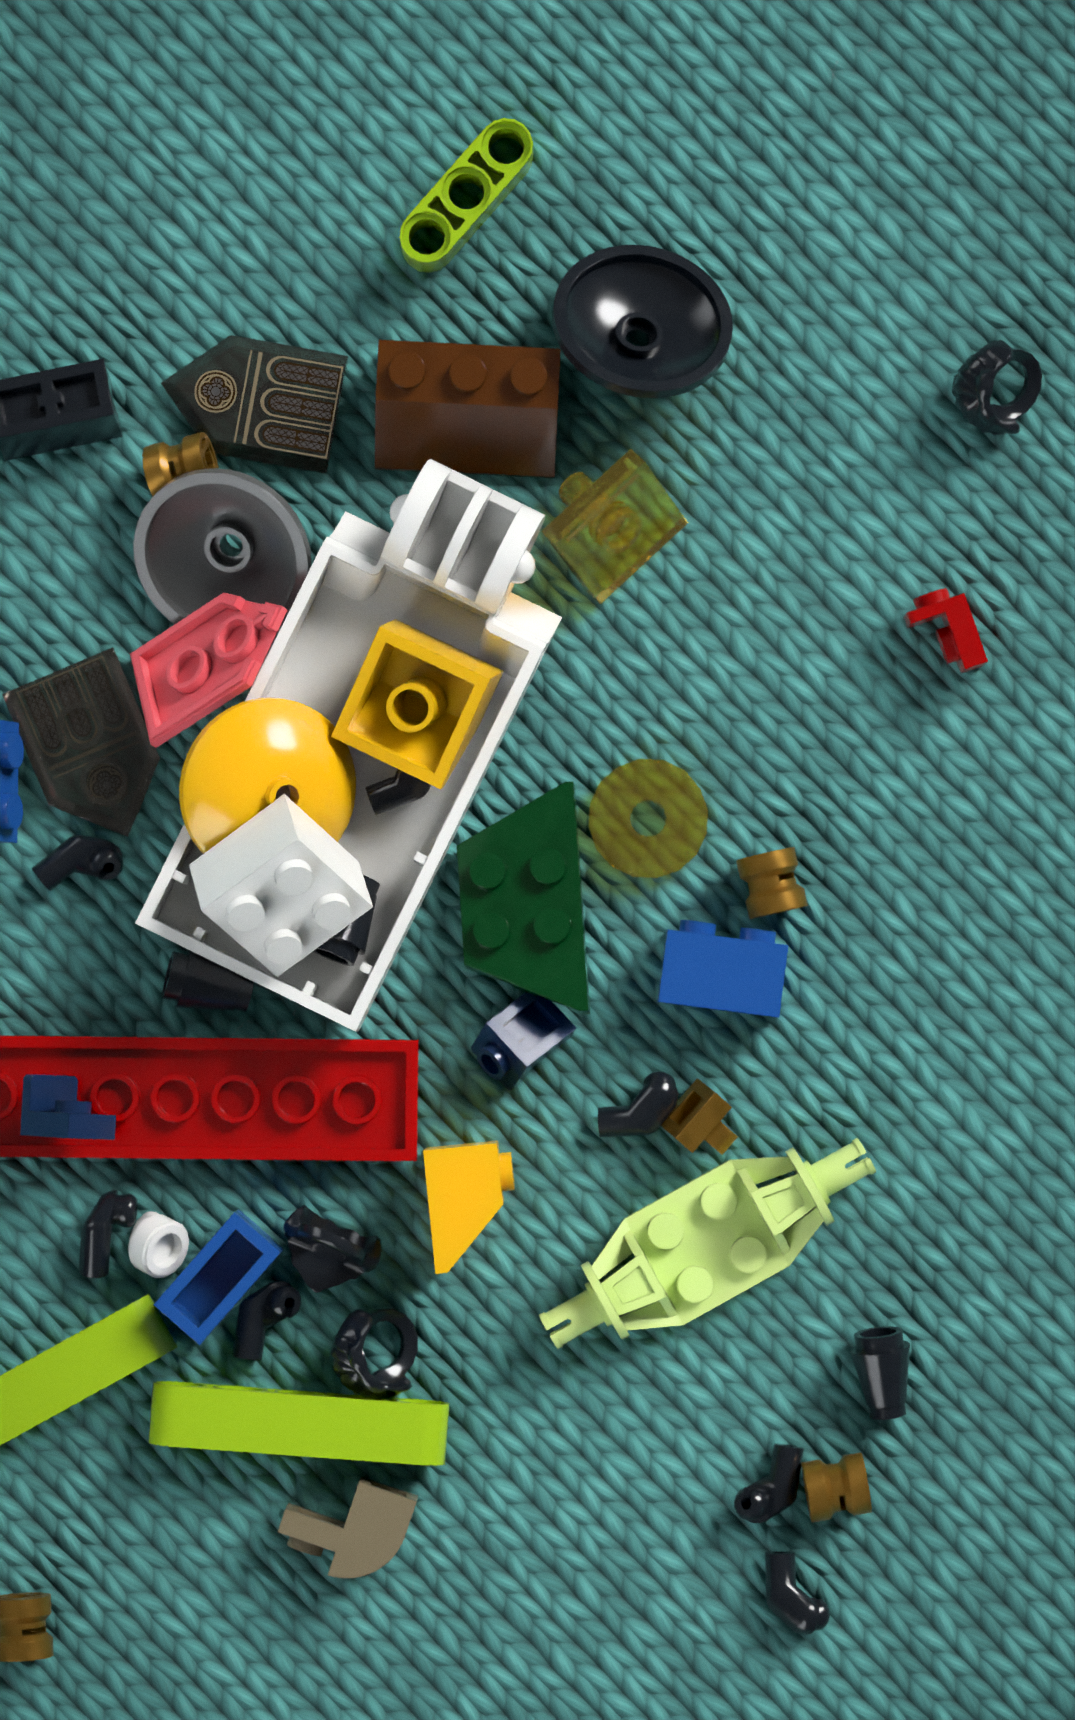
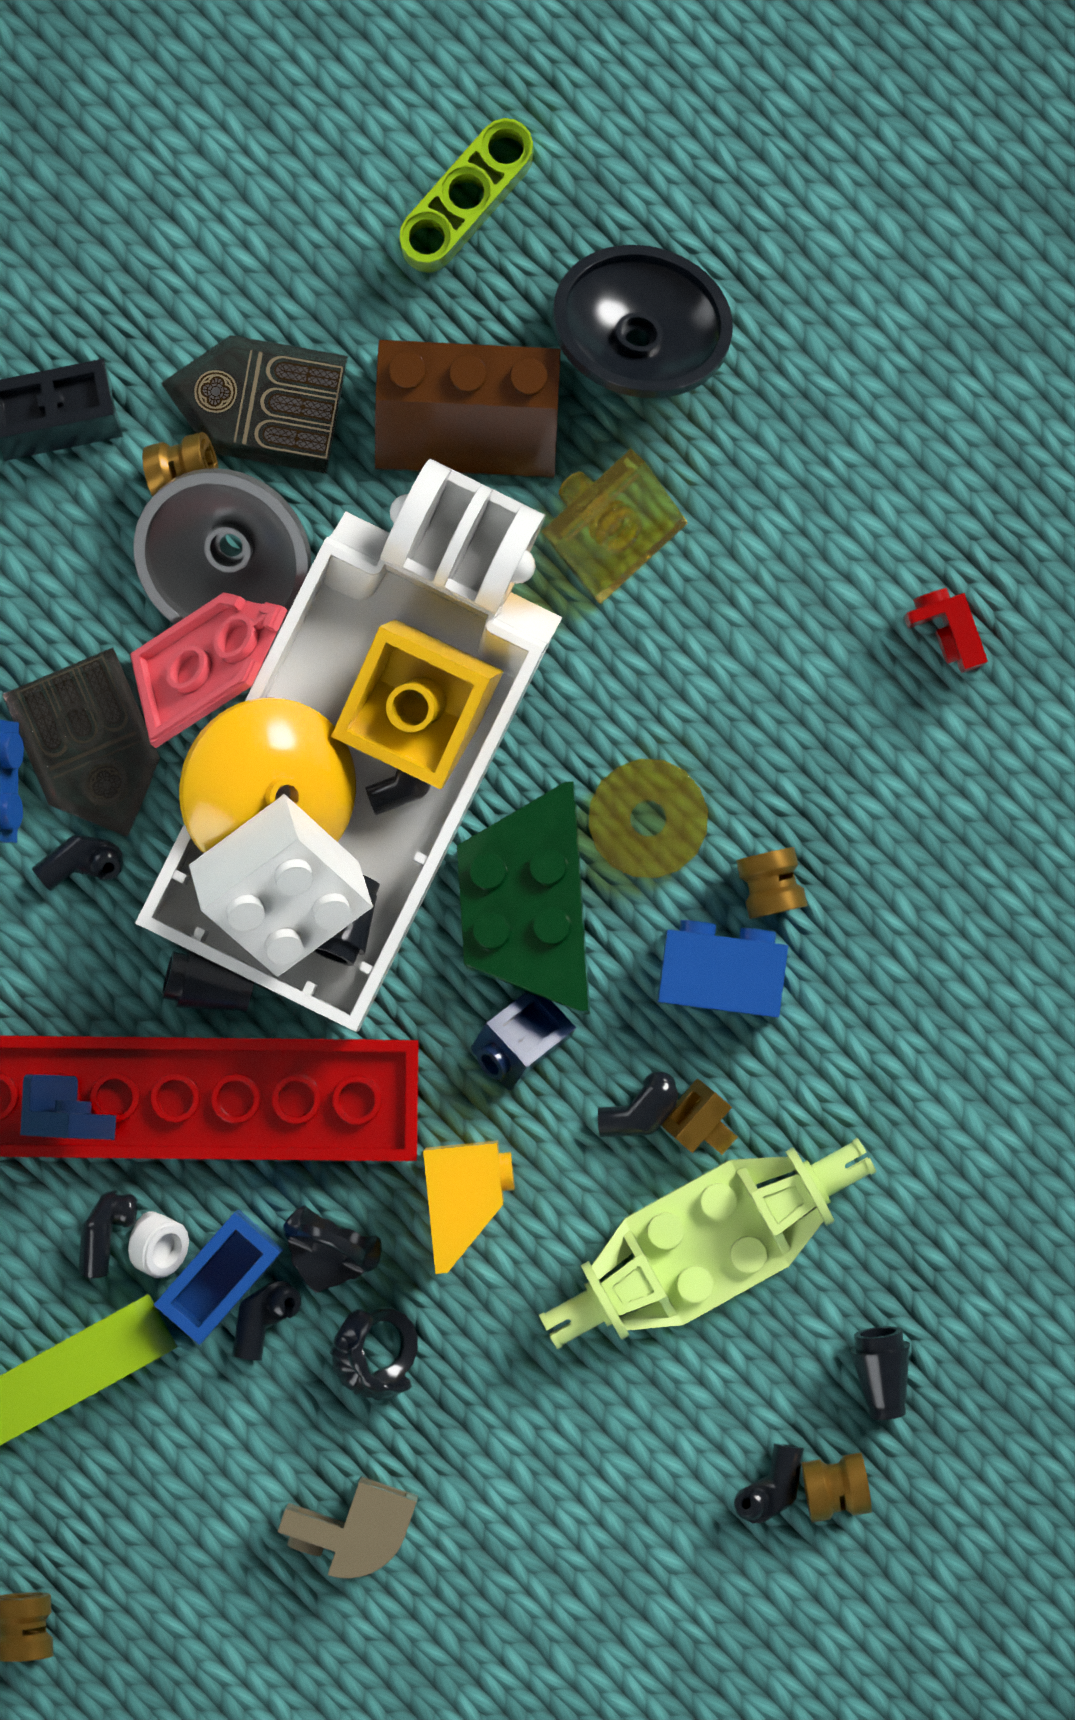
lime beam [148,1381,449,1466] -> none
black arm [765,1551,830,1635] -> none
black piece [952,340,1042,435] -> none

